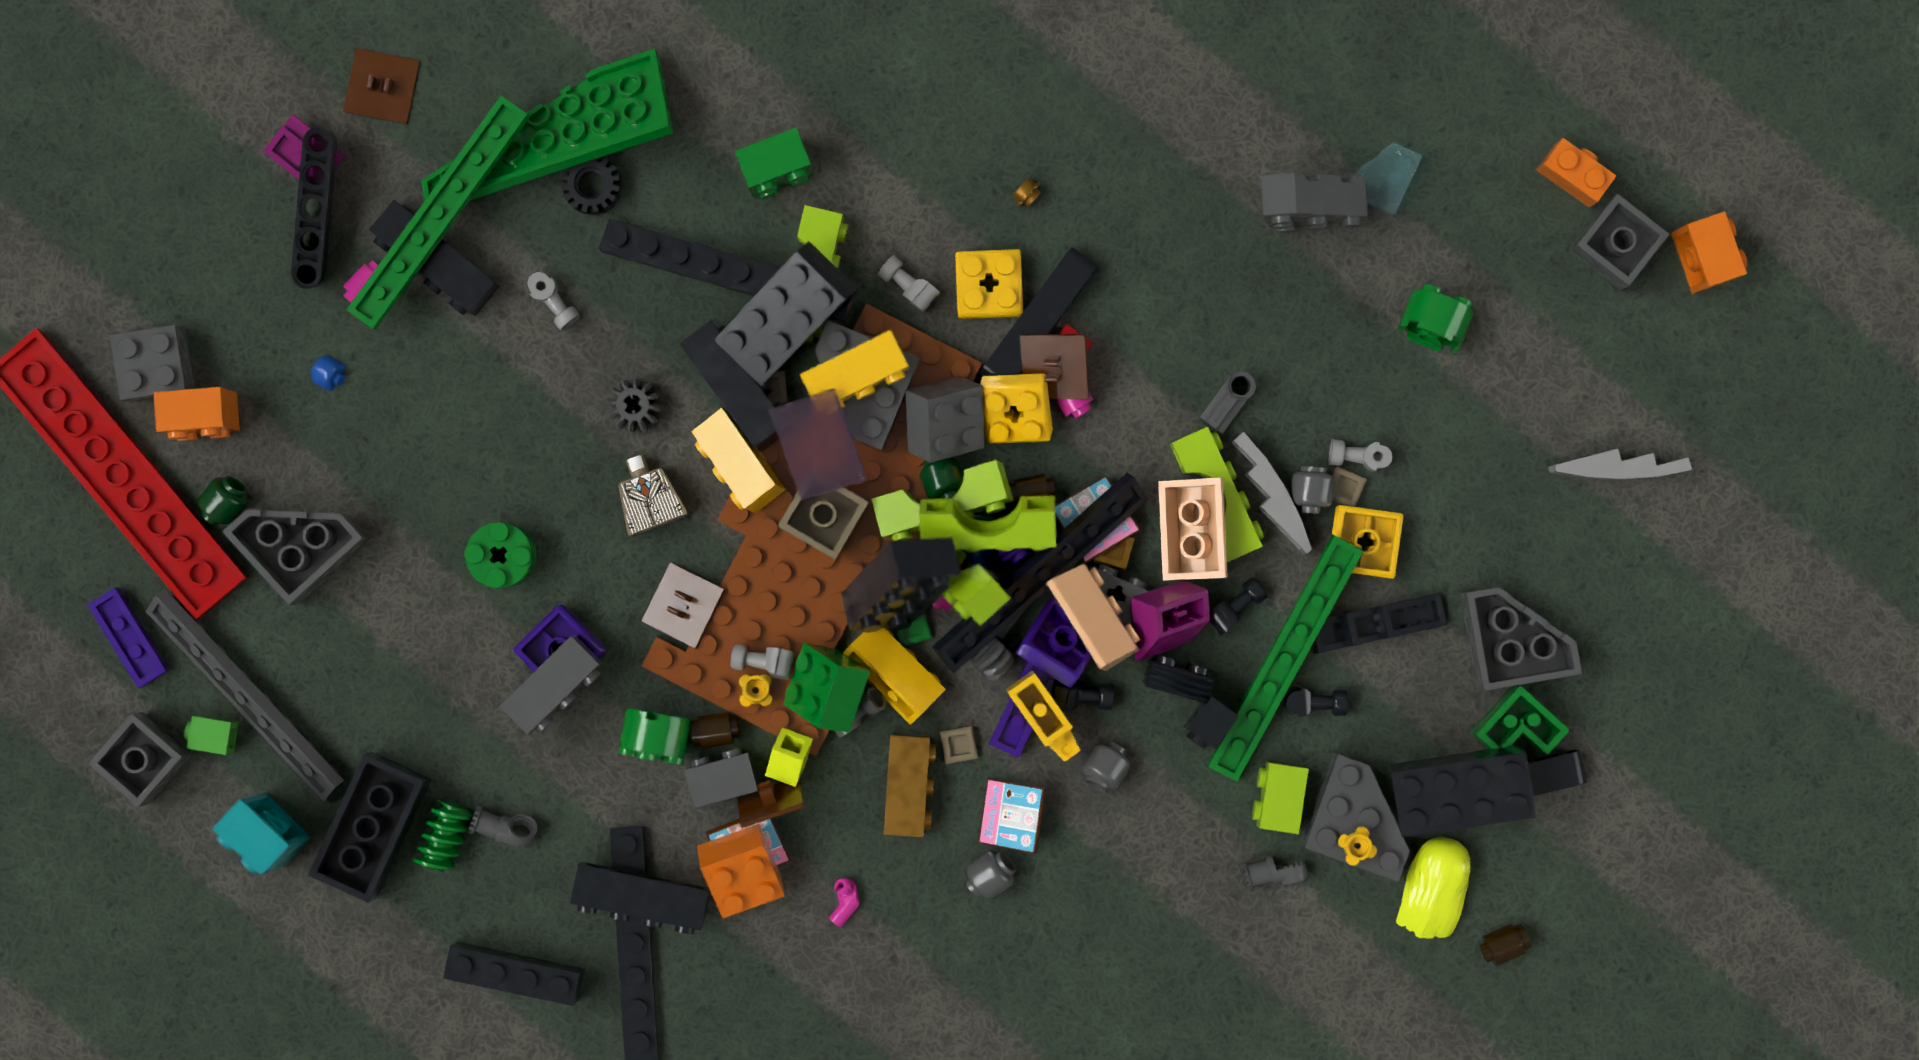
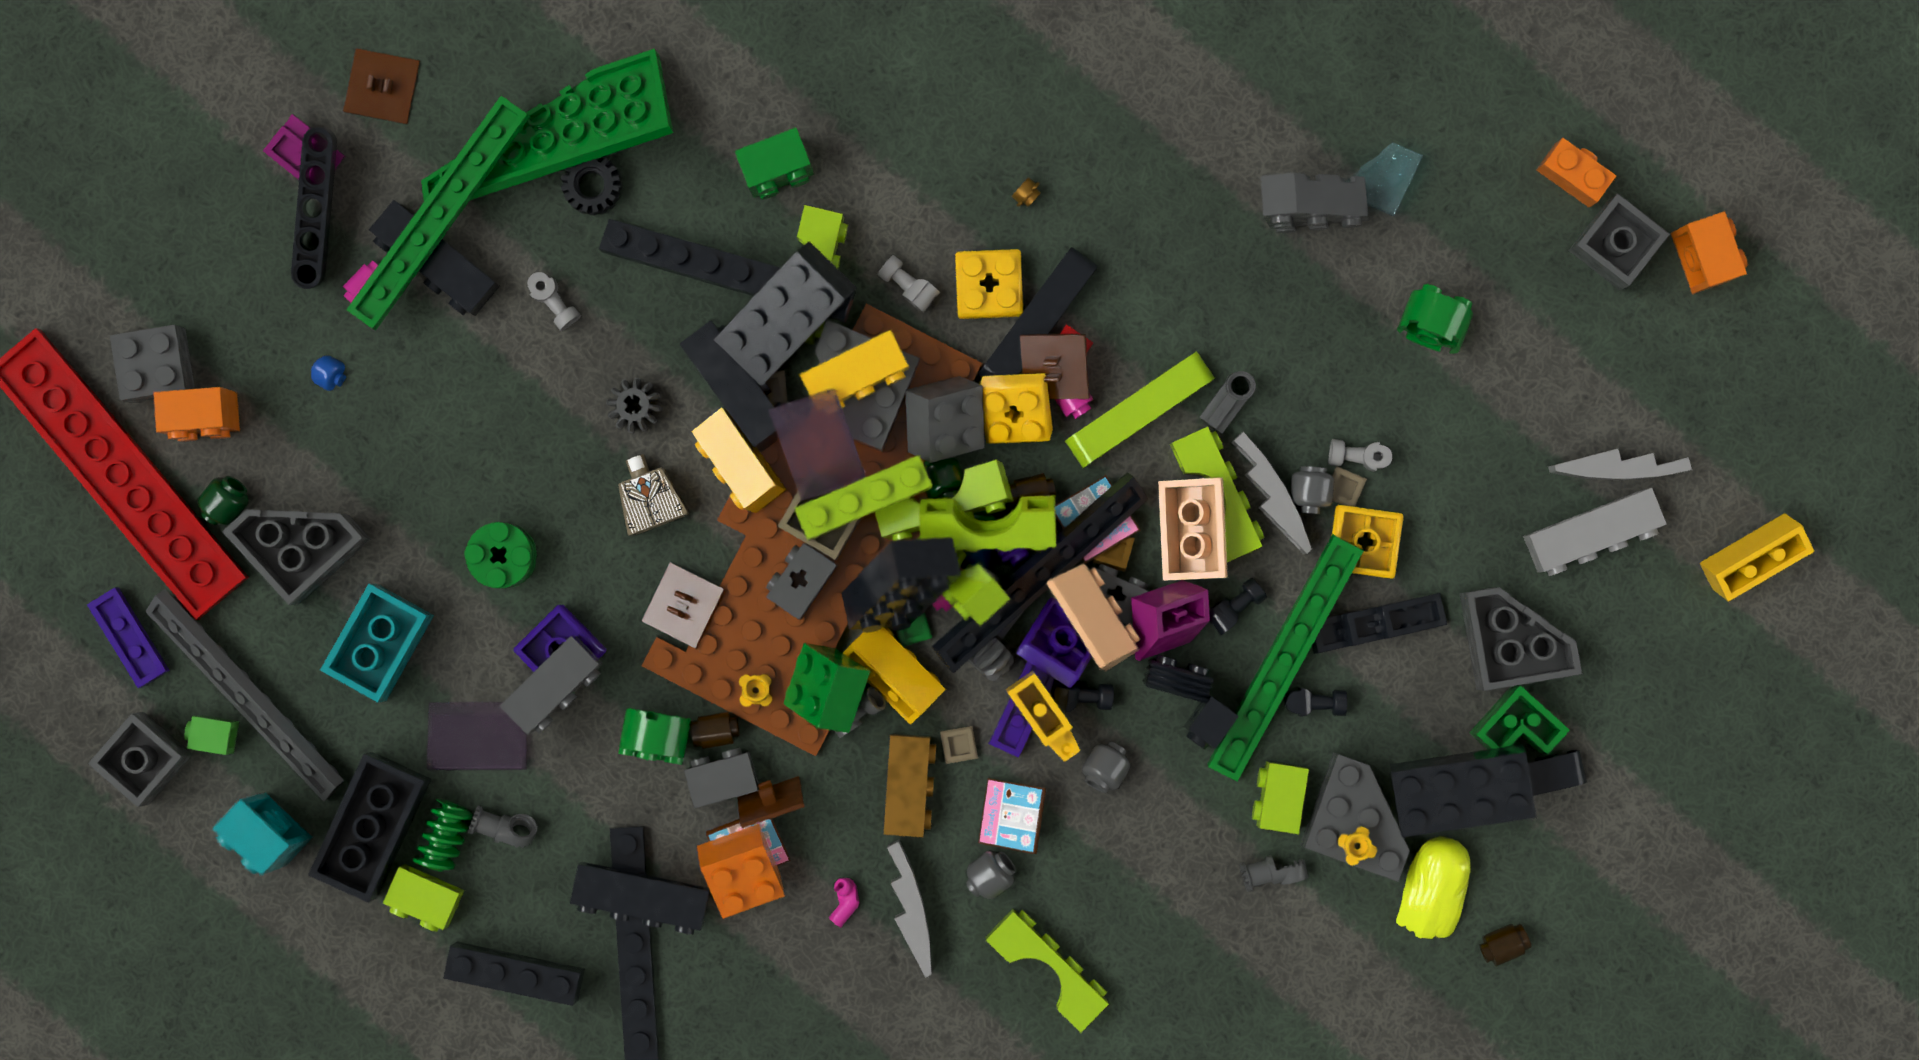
light grey leg [730,643,795,679] -> none
neon yellow brick [765,728,813,787] -> none
none -> teal brick [320,583,434,702]
none -> lime brick [383,864,465,932]
none -> clear purple piece [427,702,527,770]
none -> dark grey brick [766,543,838,620]
none -> lime arch [795,455,932,541]
none -> light grey slope [887,839,932,978]
none -> lime arch [986,909,1109,1033]
none -> lime beam [1065,351,1215,468]
none -> light grey brick [1523,488,1667,576]
none -> yellow brick [1700,513,1815,602]

